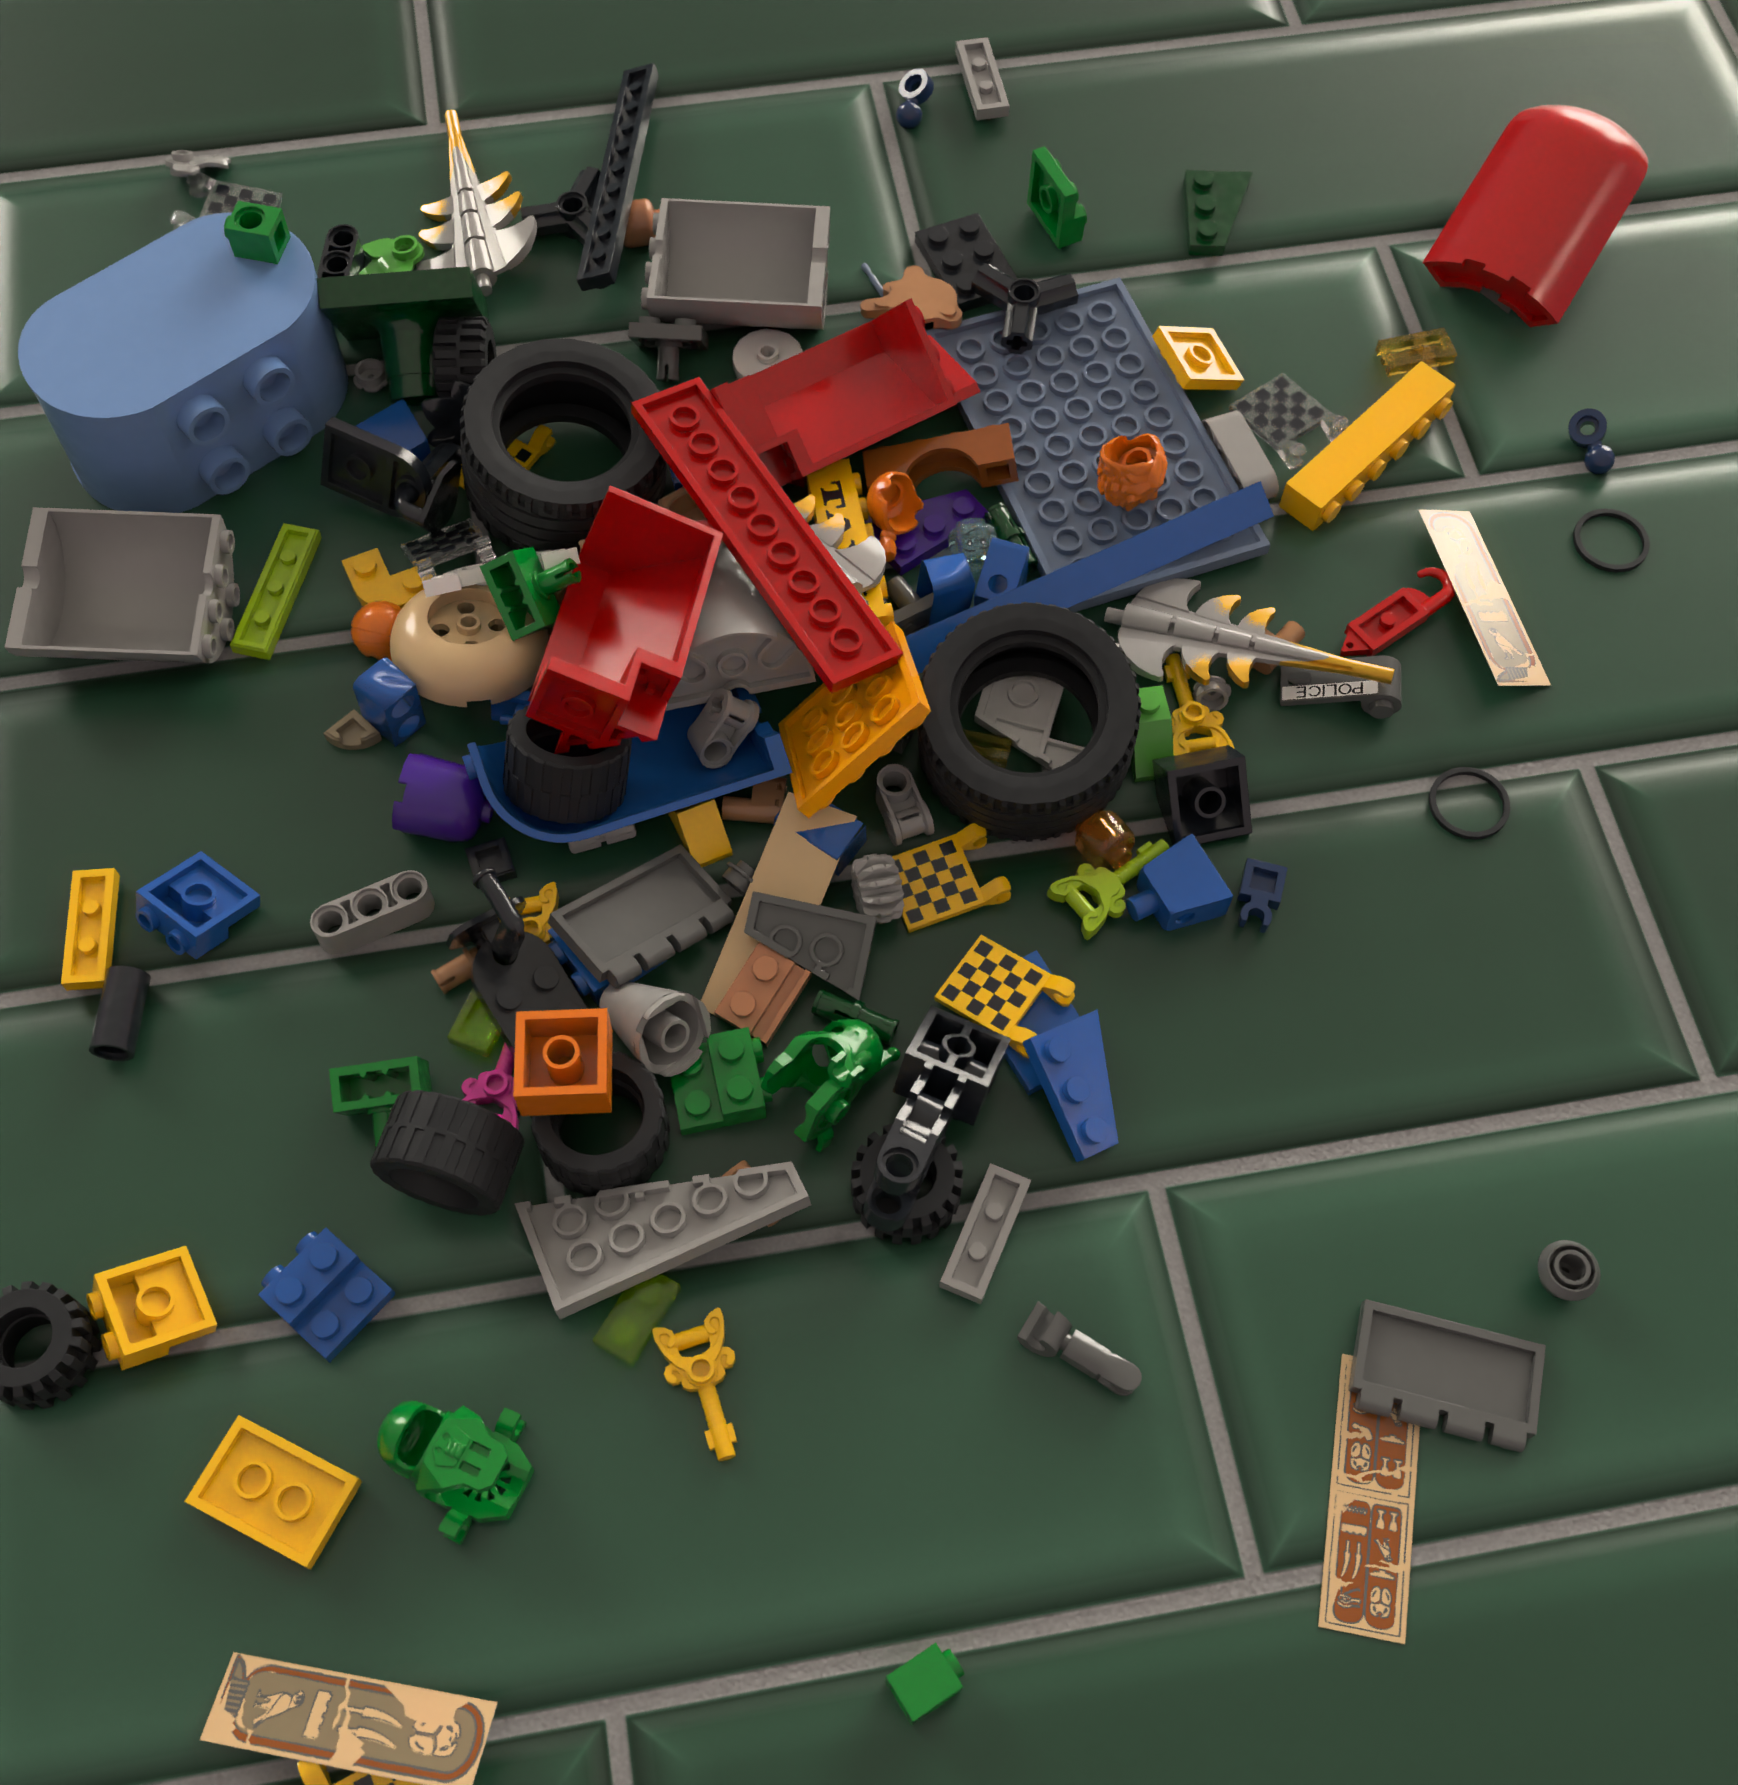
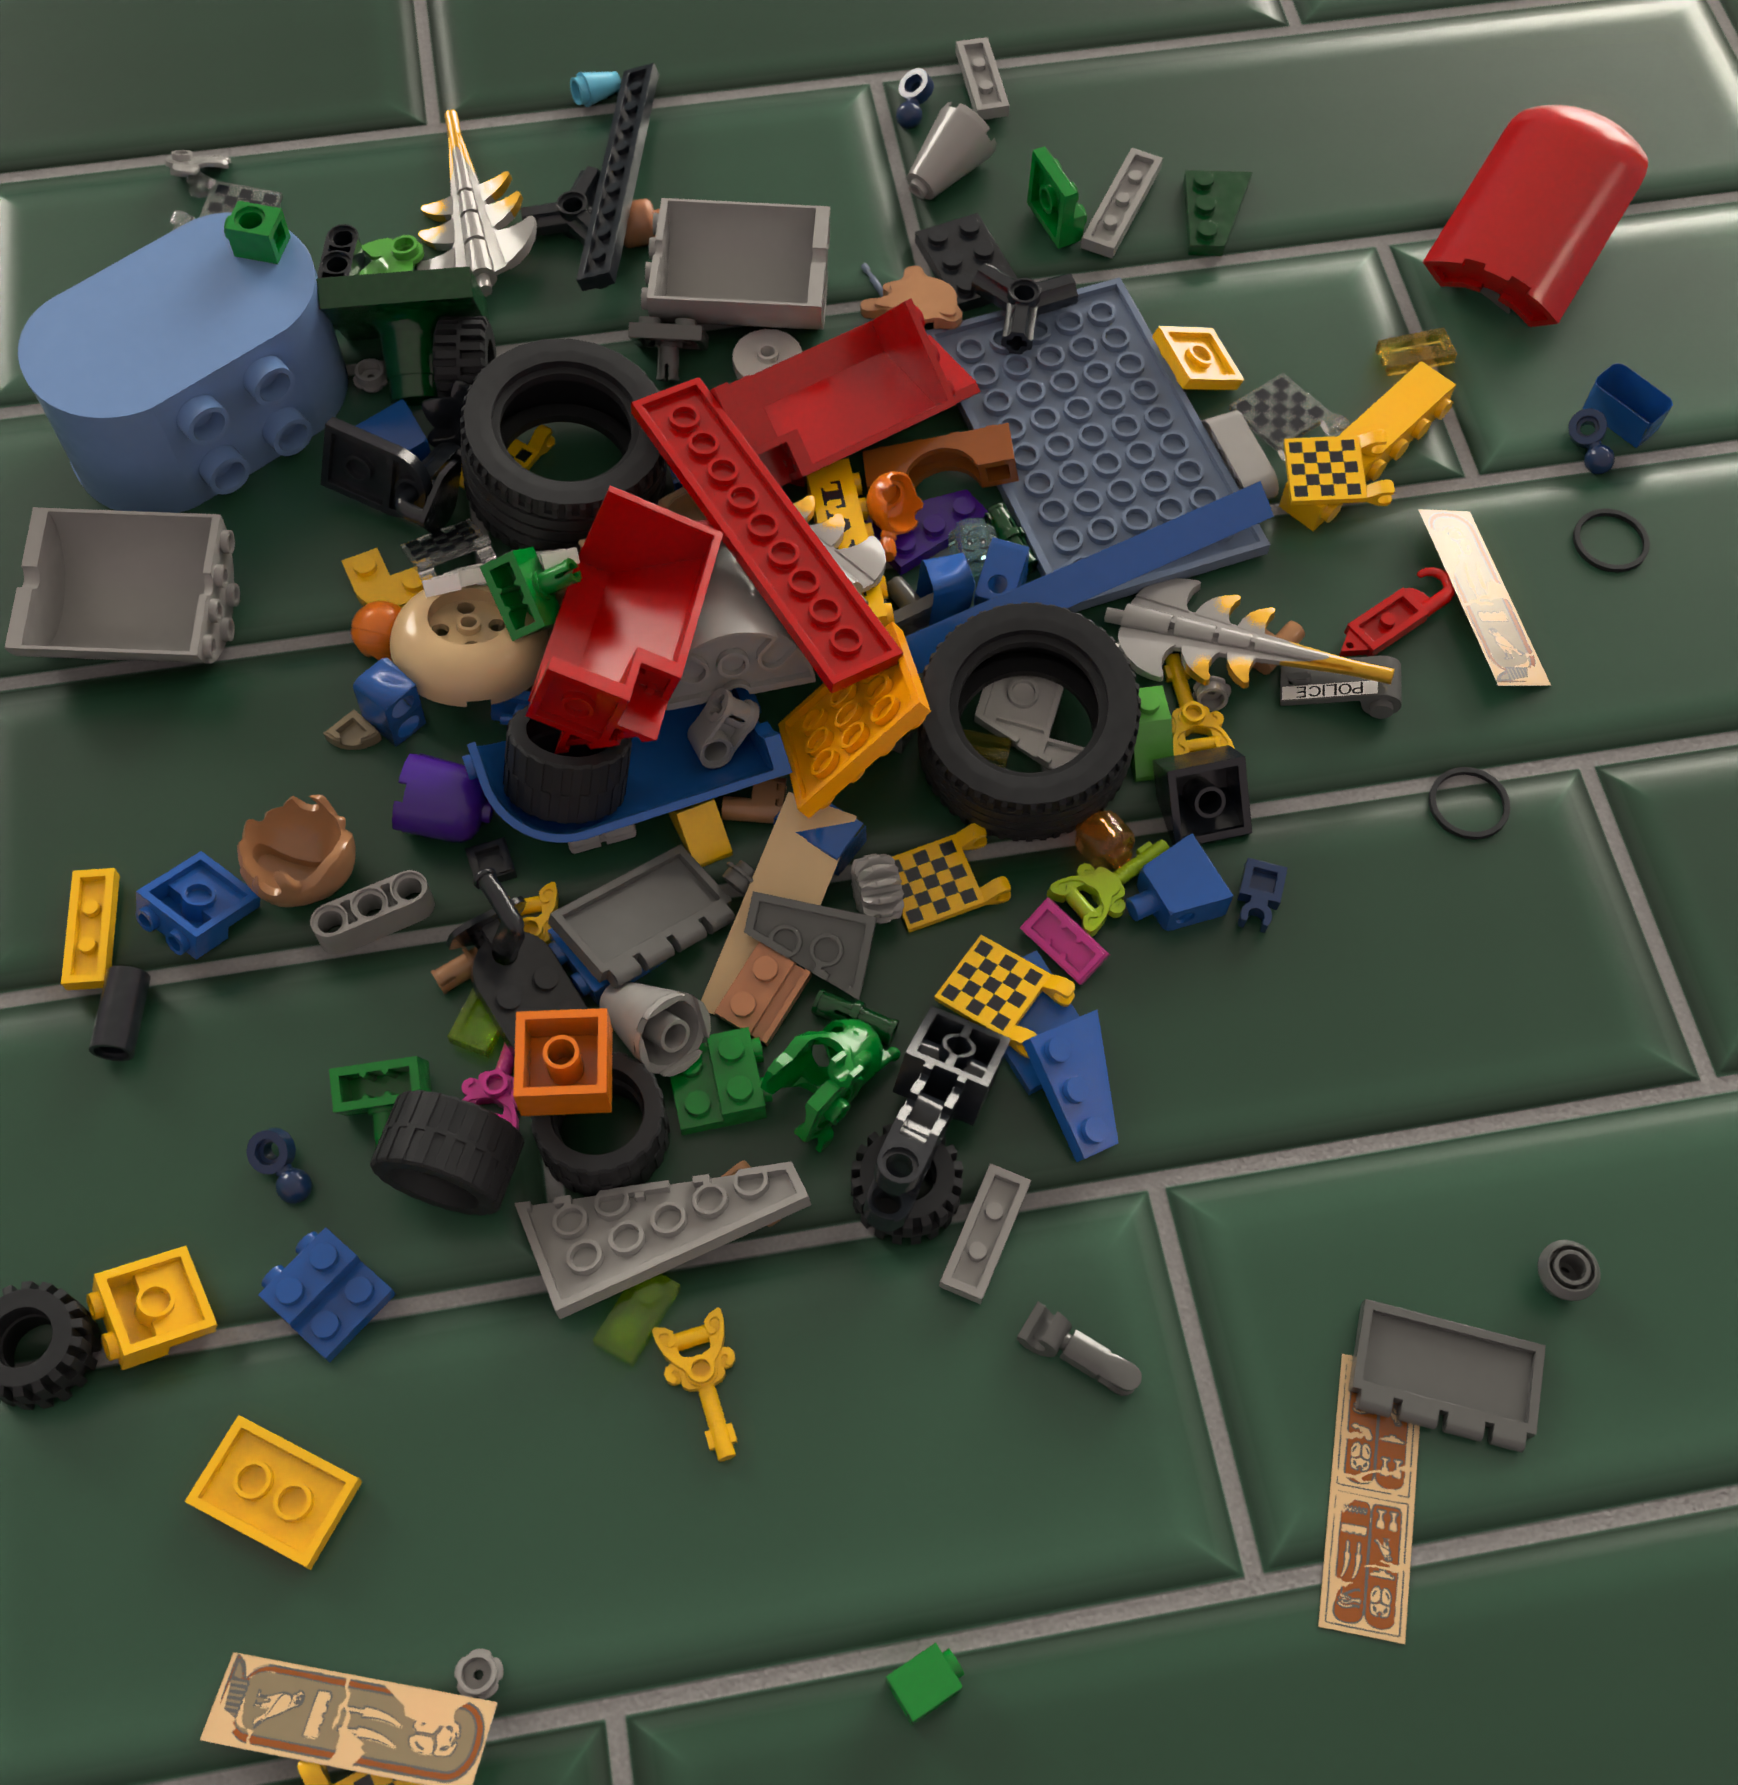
lime tile [230,523,322,660] -> none
green helmet [377,1401,535,1545] -> none
light grey piece [875,764,934,846] -> none
orange hair [1097,433,1168,512] -> none
none -> medium nougat piece [237,794,356,908]
none -> dark blue plate [247,1128,312,1204]
none -> light grey plate [454,1648,504,1700]
none -> medium azure cone [570,71,621,107]
none -> light grey cone [907,102,996,200]
none -> dark pink plate [1020,897,1110,985]
none -> light grey plate [1081,148,1163,259]
none -> yellow flag [1283,429,1395,506]
none -> blue piece [1582,363,1673,448]

